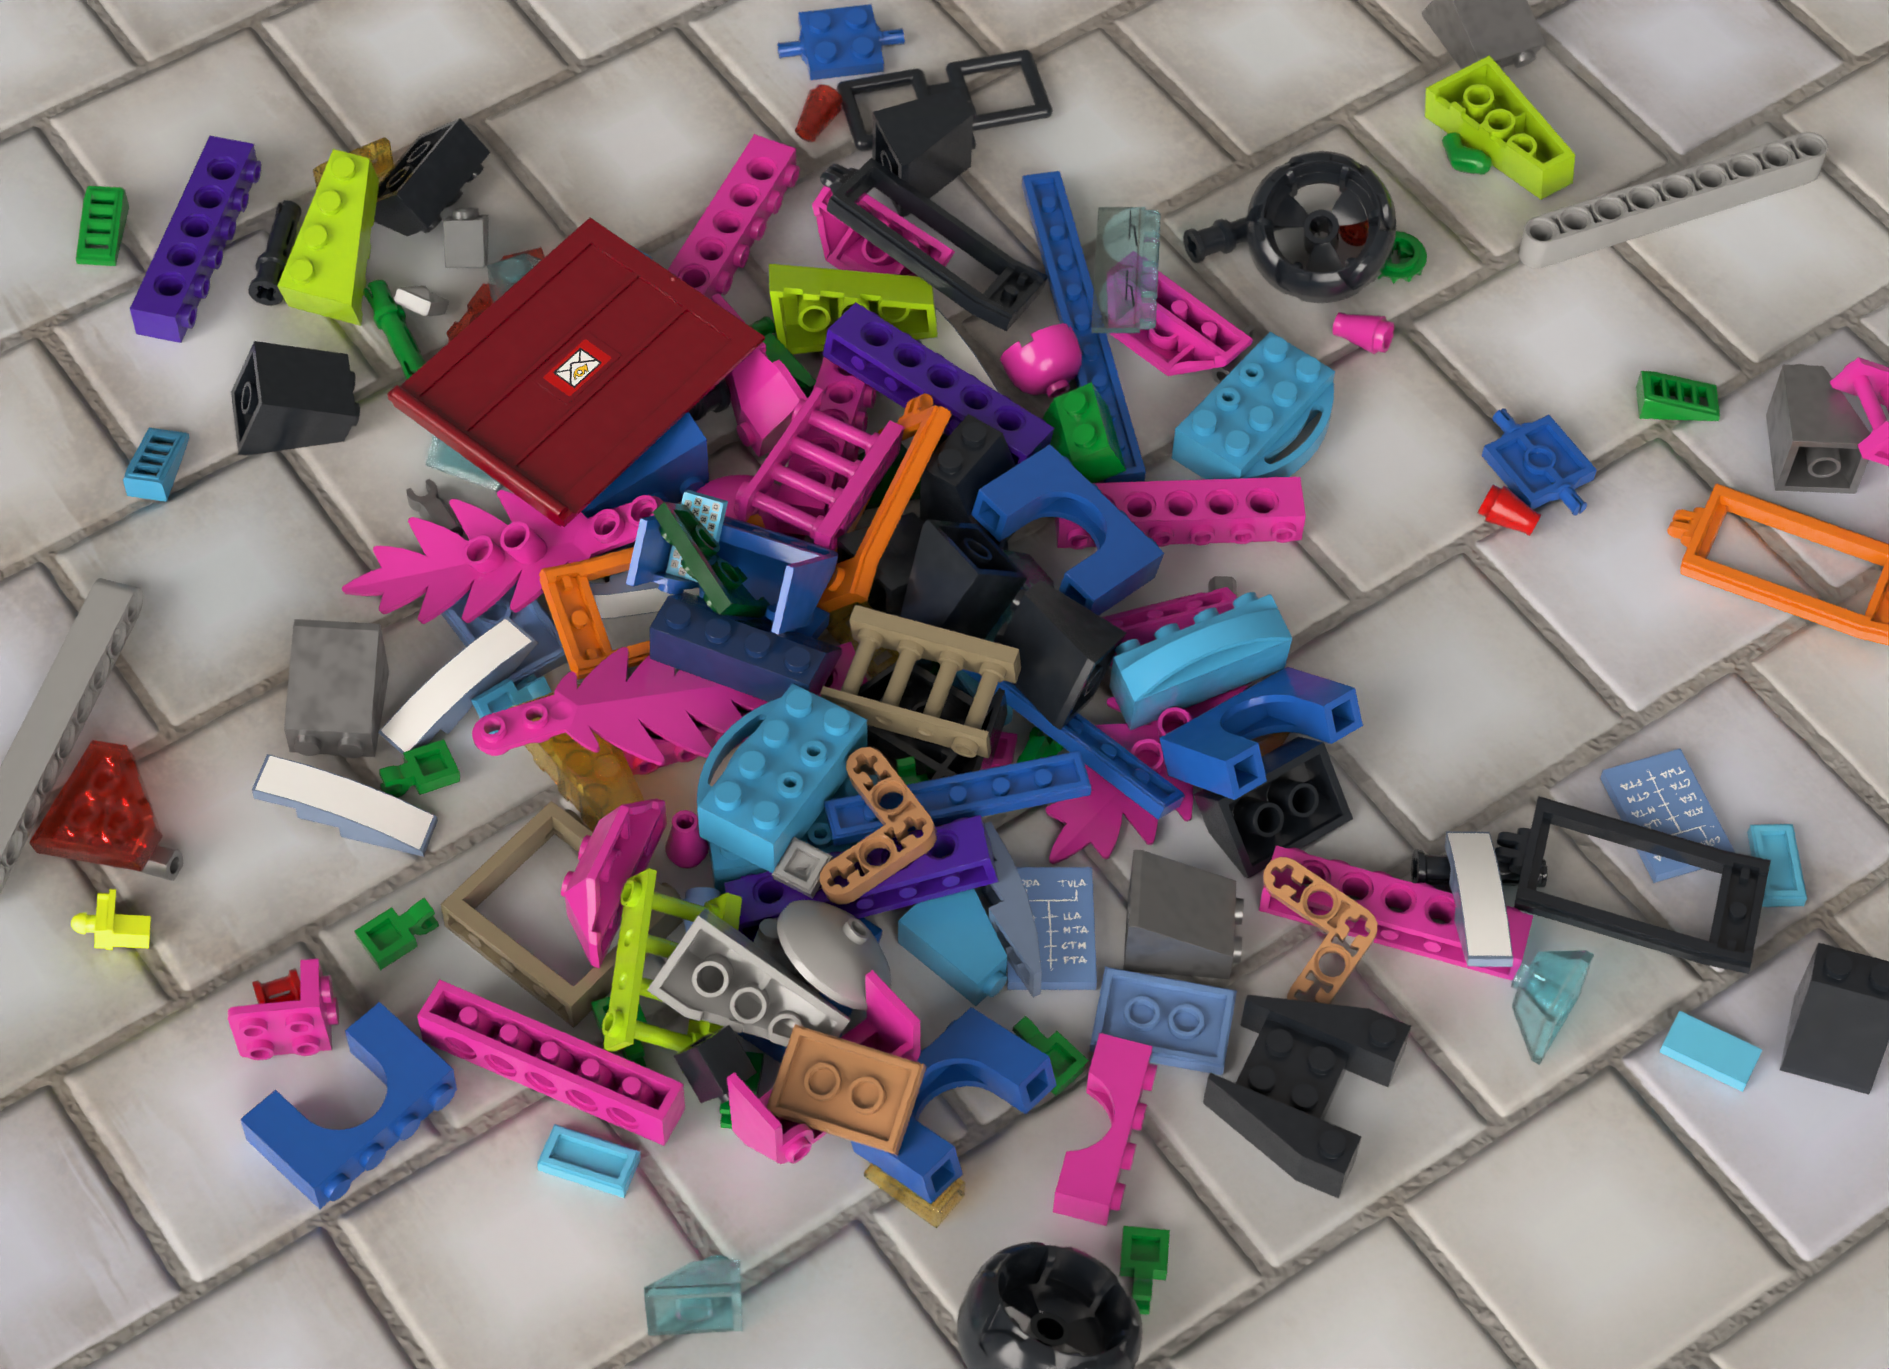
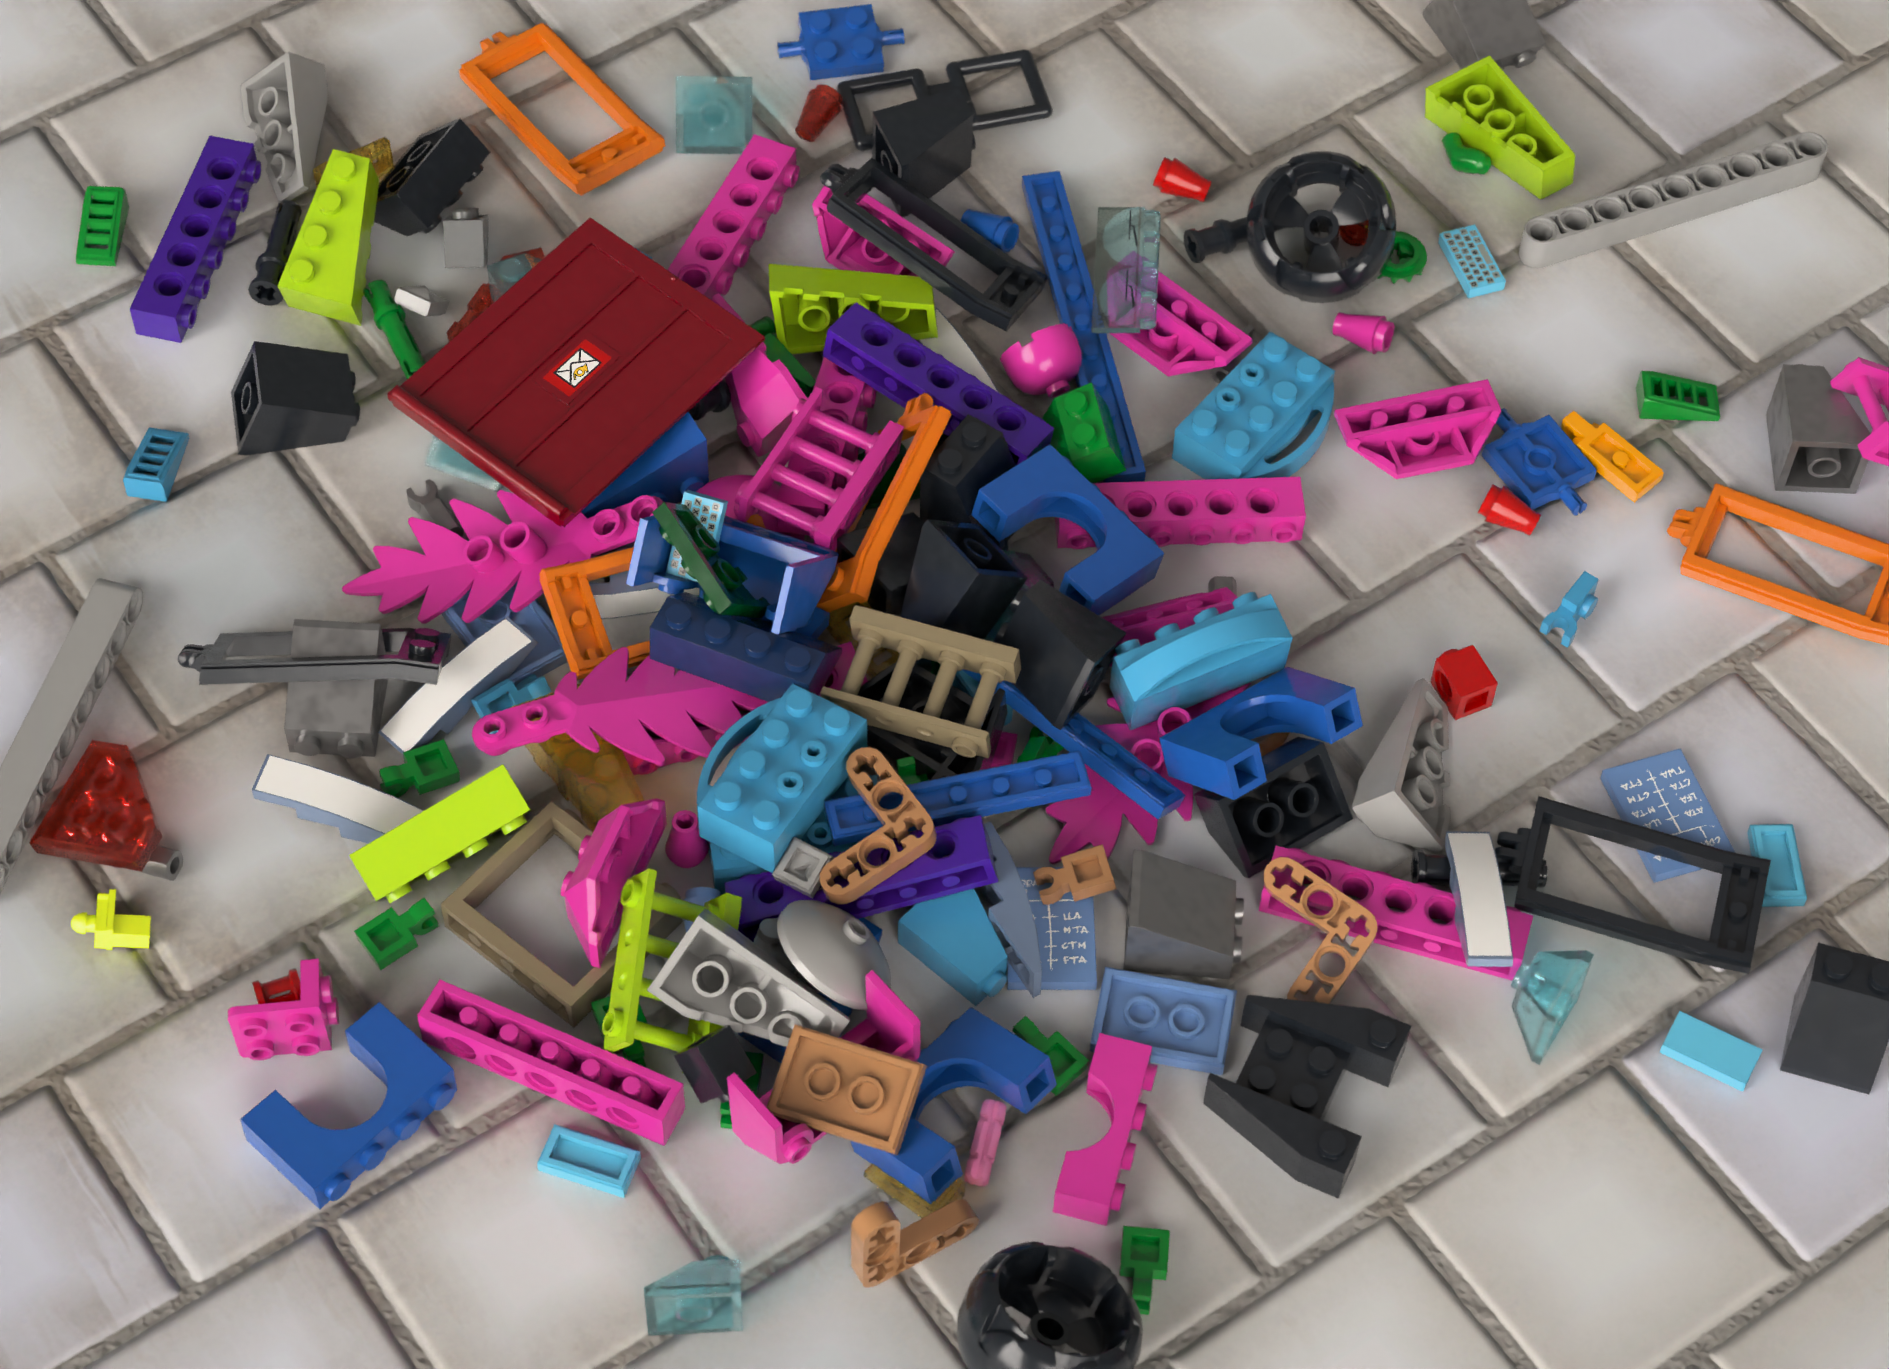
none -> black animal [178,628,451,685]
none -> light grey wedge [241,51,328,203]
none -> lime wedge [349,764,532,904]
none -> orange animal [459,22,665,196]
none -> clear light blue slope [676,75,752,154]
none -> medium nougat beam [851,1199,979,1288]
none -> blue cone [960,209,1019,253]
none -> bright pink axle [964,1099,1007,1187]
none -> medium nougat plate [1033,844,1116,905]
none -> red cone [1153,157,1212,202]
none -> dark pink wedge [1334,379,1501,479]
none -> light grey wedge [1352,678,1451,852]
none -> red brick [1430,645,1498,720]
none -> tile [1438,225,1506,299]
none -> dark azure plate [1539,571,1599,648]
none -> light orange hinge [1561,411,1664,503]

